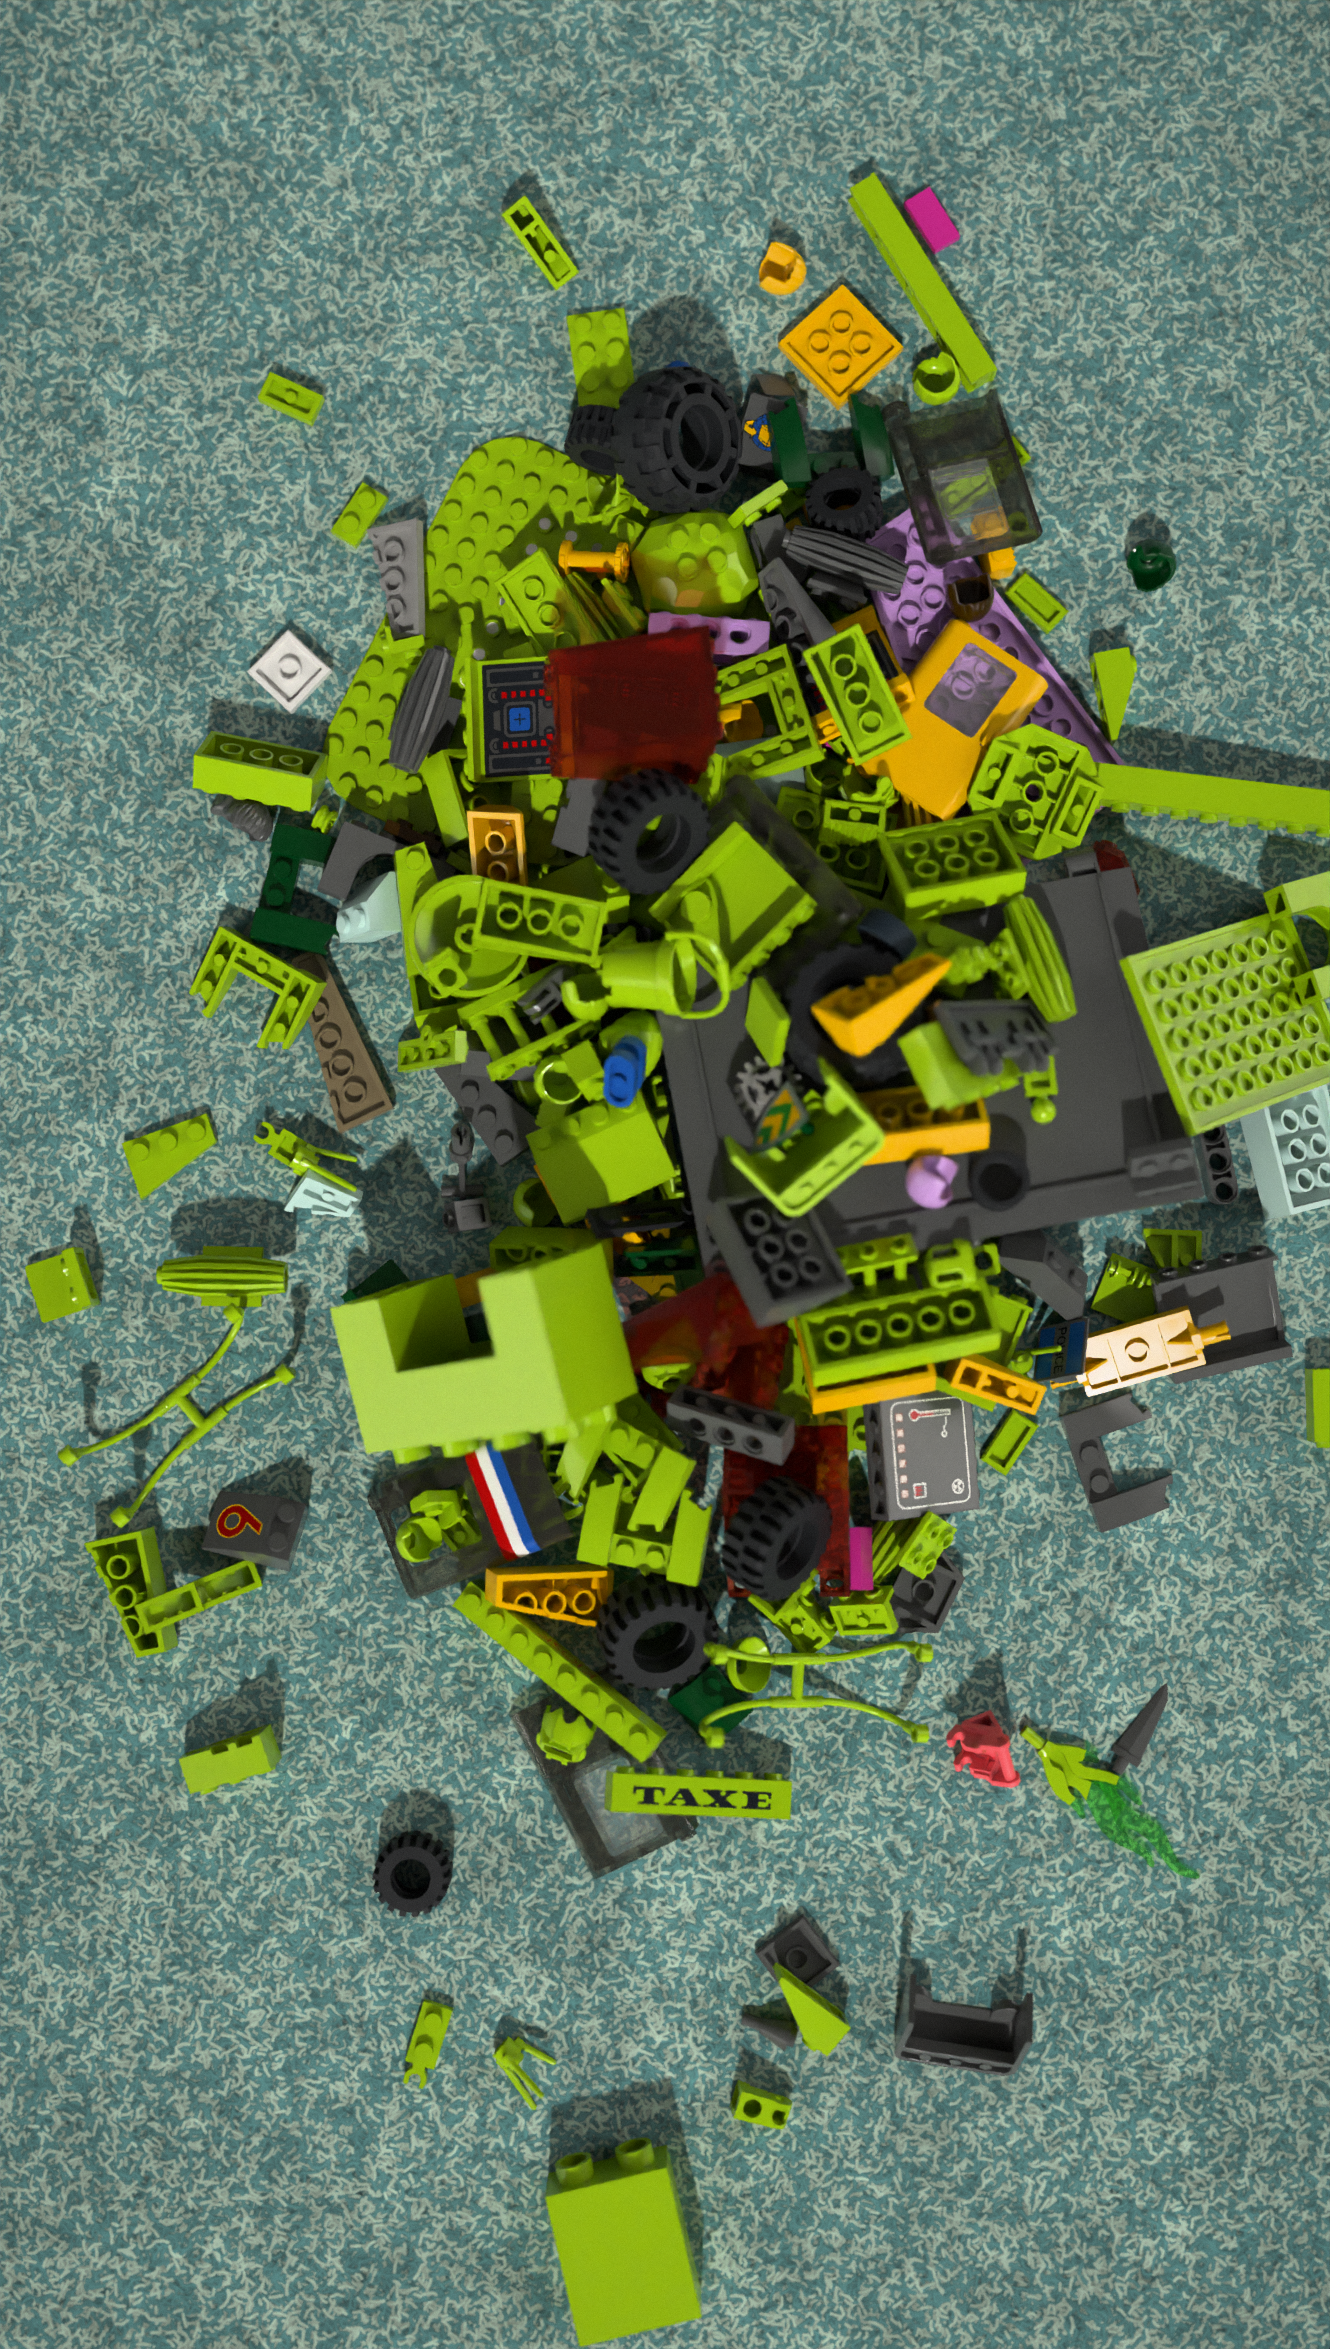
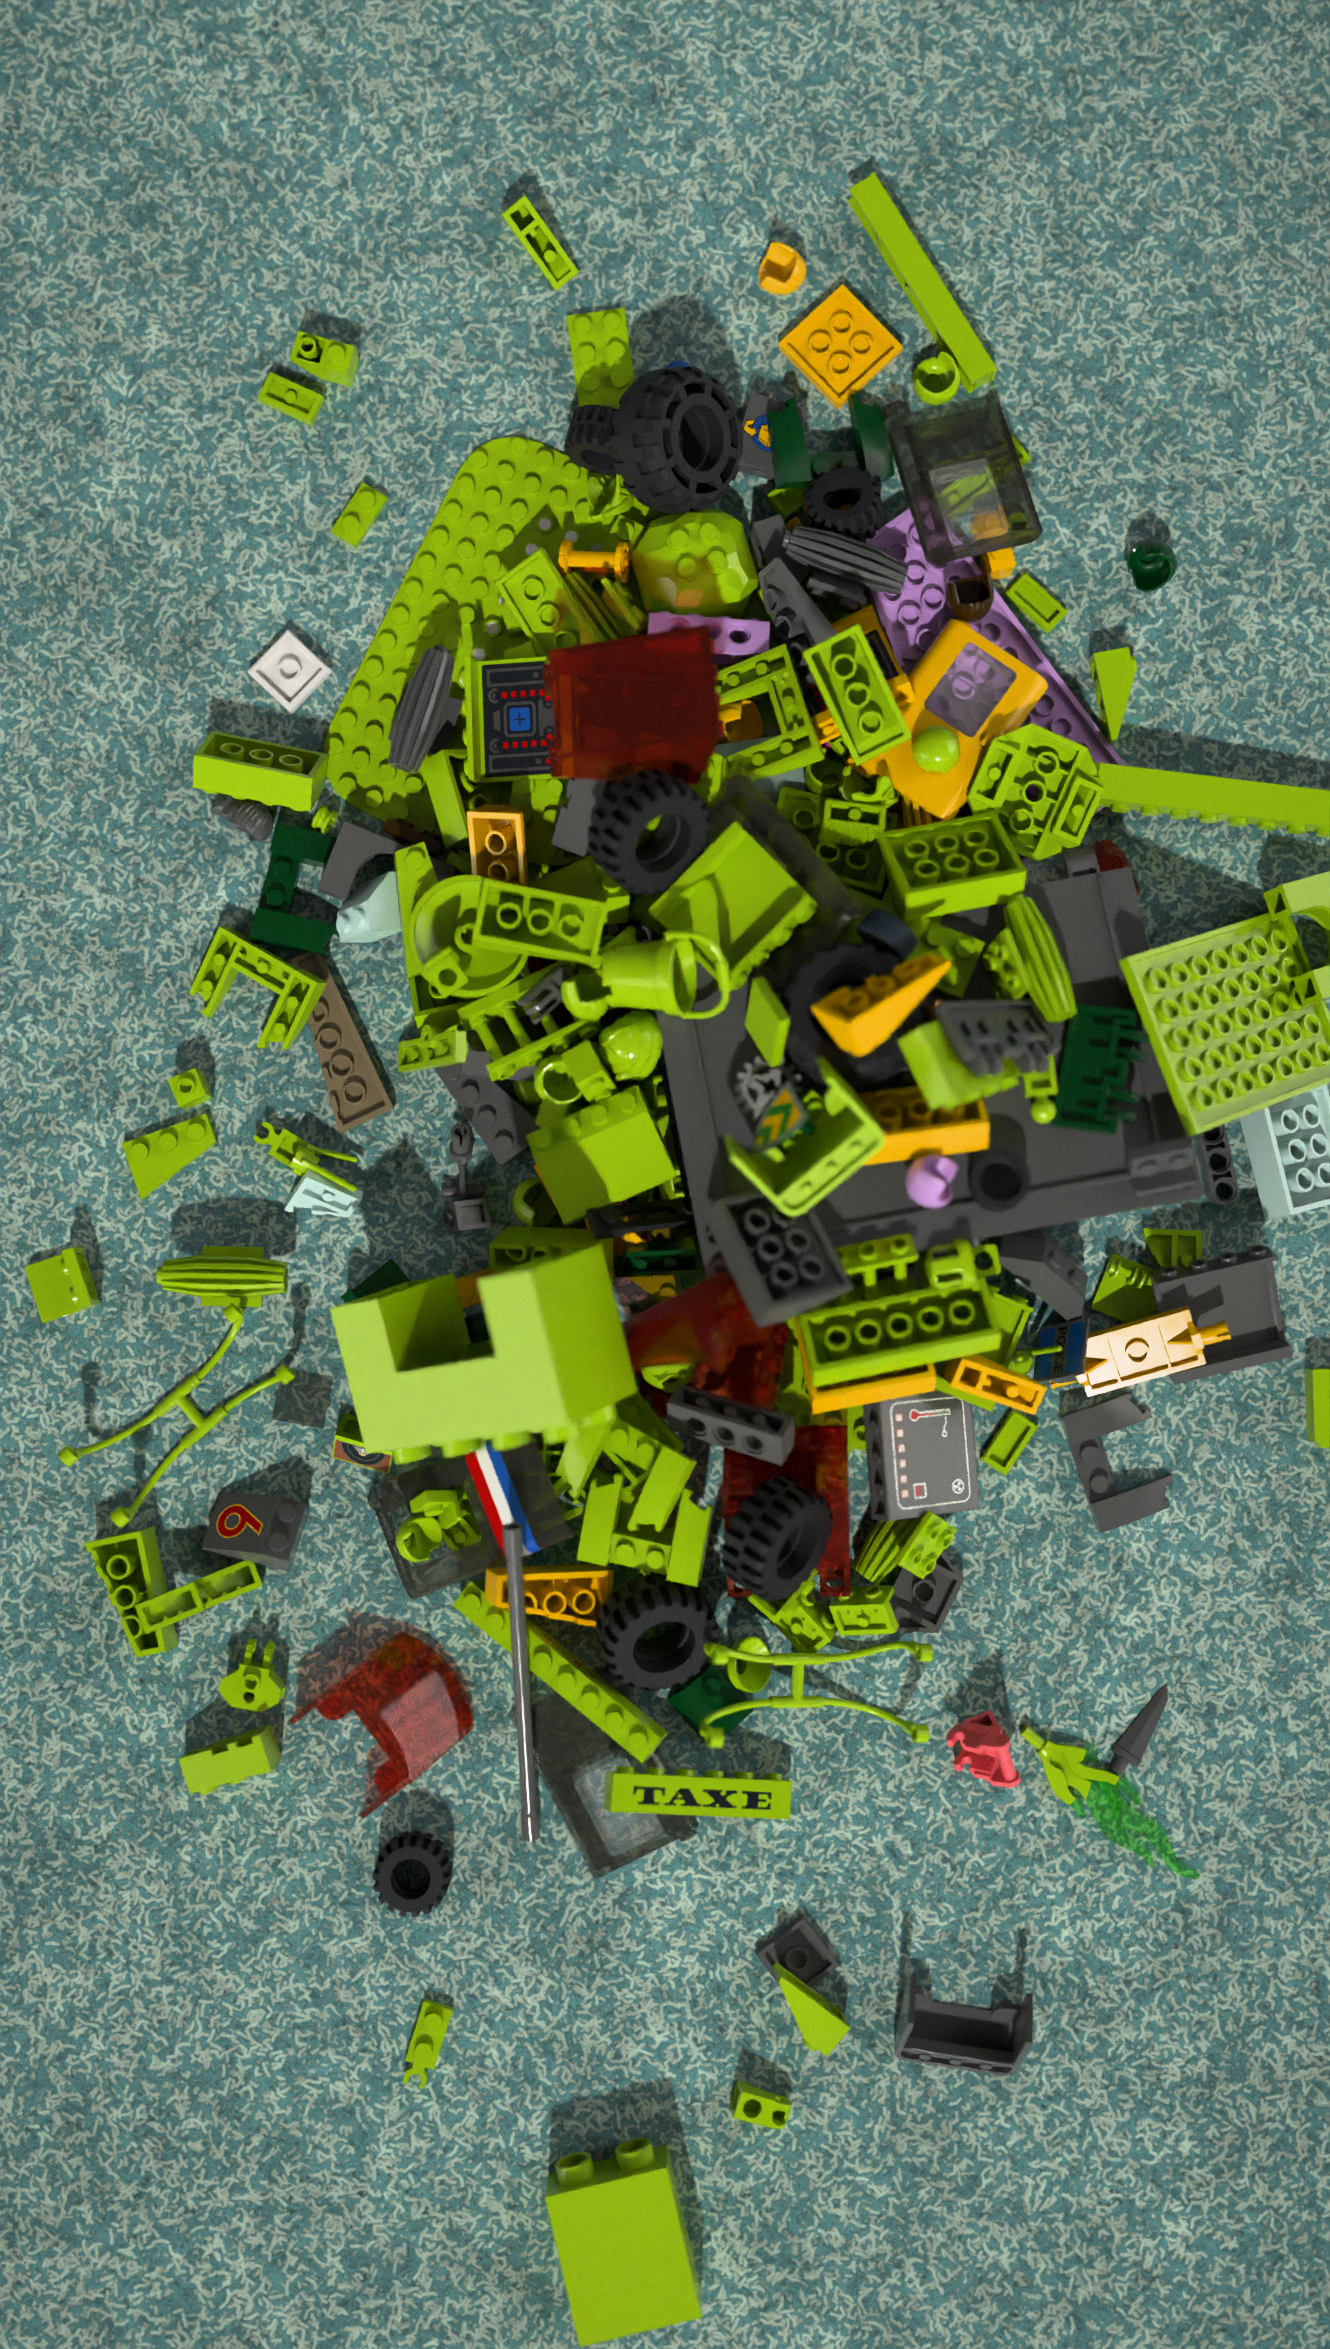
light grey wing [367,518,425,641] -> none
lime bracket [381,625,427,663] -> none
lime plant [492,2036,556,2110] -> none
lime helmet [536,1705,597,1766] -> none
blue brick [603,1035,647,1108] -> none
lime tile [680,891,713,924] -> none
lime wing [727,479,788,529] -> none
dark grey cone [741,2012,799,2051] -> none
dark grey sticker [755,374,796,396] -> none
dark pink tile [849,1527,873,1590] -> none
dark pink tile [904,187,960,254] -> none
lime gear [932,946,995,990] -> none
none -> lime brick [167,1068,213,1110]
none -> lime hinge [219,1638,286,1712]
none -> clear smoke piece [272,1373,333,1429]
none -> clear red windscreen [288,1631,474,1819]
none -> lime slope [290,331,359,388]
none -> panel [332,1413,394,1474]
none -> dark grey piece [503,1523,540,1841]
none -> lime hair [912,726,961,774]
none -> dark green hinge [1051,1003,1150,1136]

